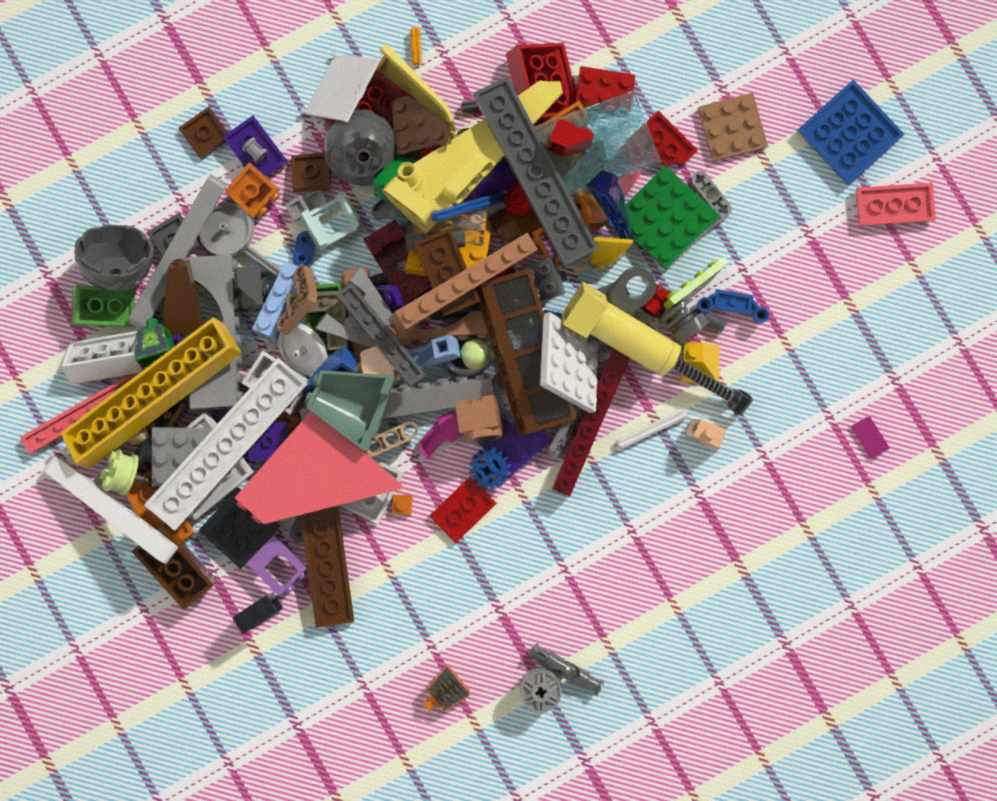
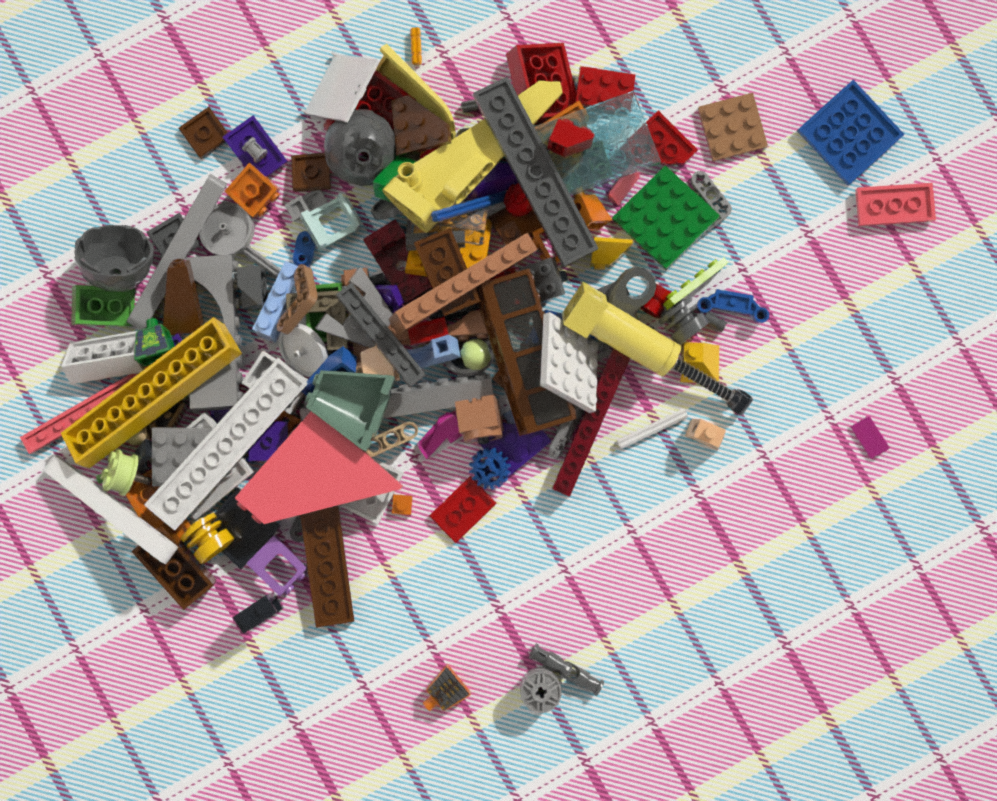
clear blue wedge [586,170,634,243] -> none
none -> yellow wheel [181,513,234,564]
none -> red plate [408,317,449,346]

